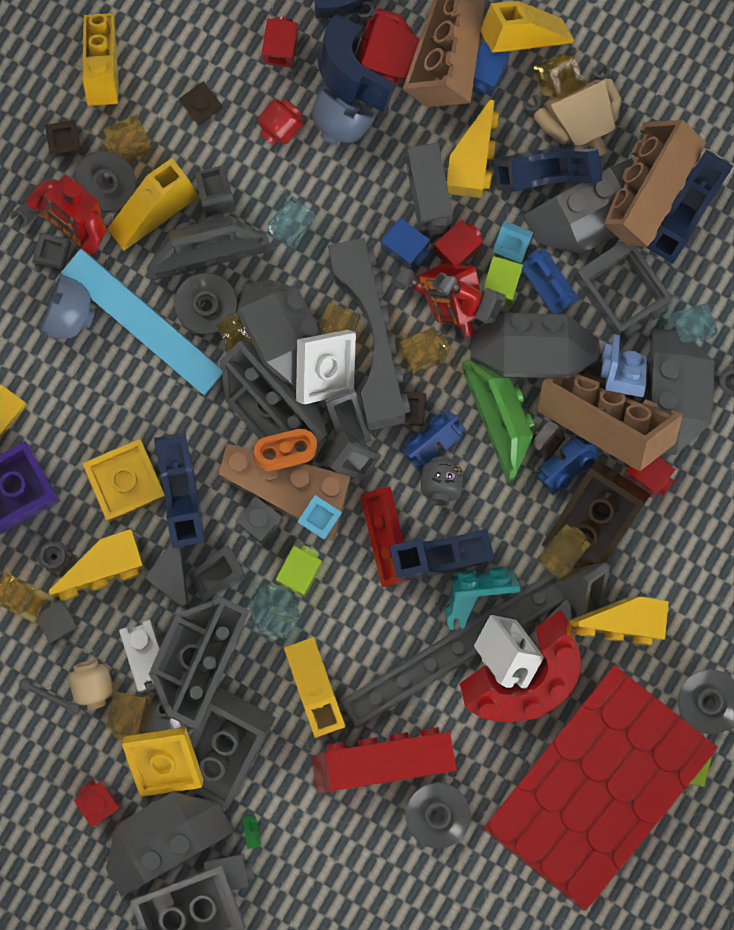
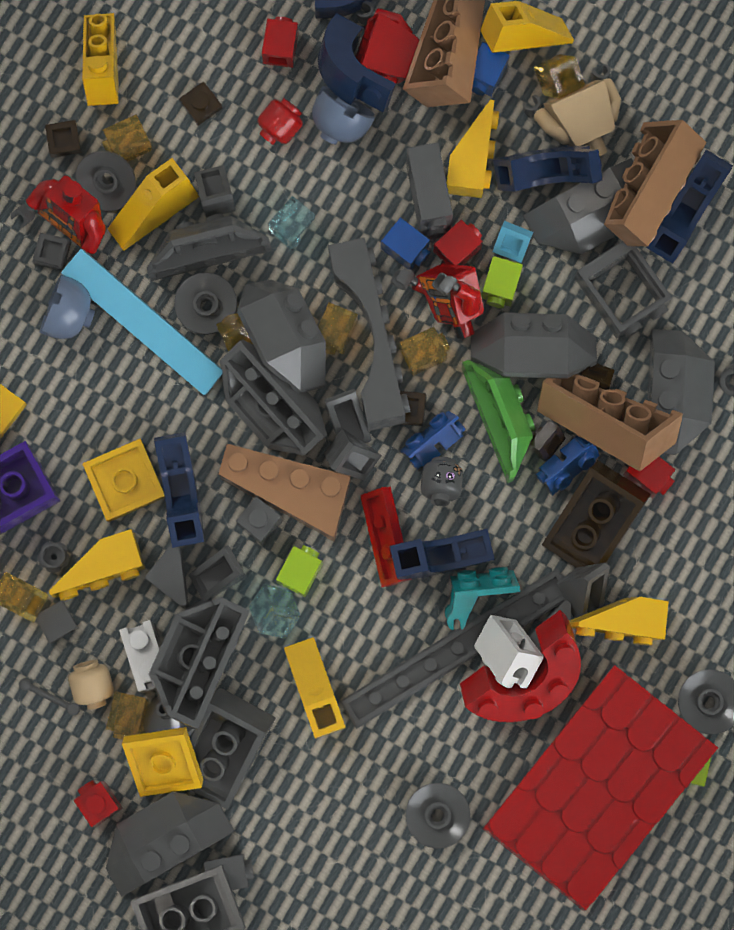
green tile [243,814,262,849] -> none
orange plate [253,429,317,471] -> none
white plate [296,329,356,404] -> none
medium azure plate [298,495,343,540] -> none
red wedge [311,727,457,794] -> none
dark grey tile [475,288,506,324] -> none
blue hinge [521,248,580,314] -> none
clear yellow brick [536,524,591,580] -> none
light blue bracket [601,334,647,397] -> none
clear light blue panel [668,302,718,344] -> none

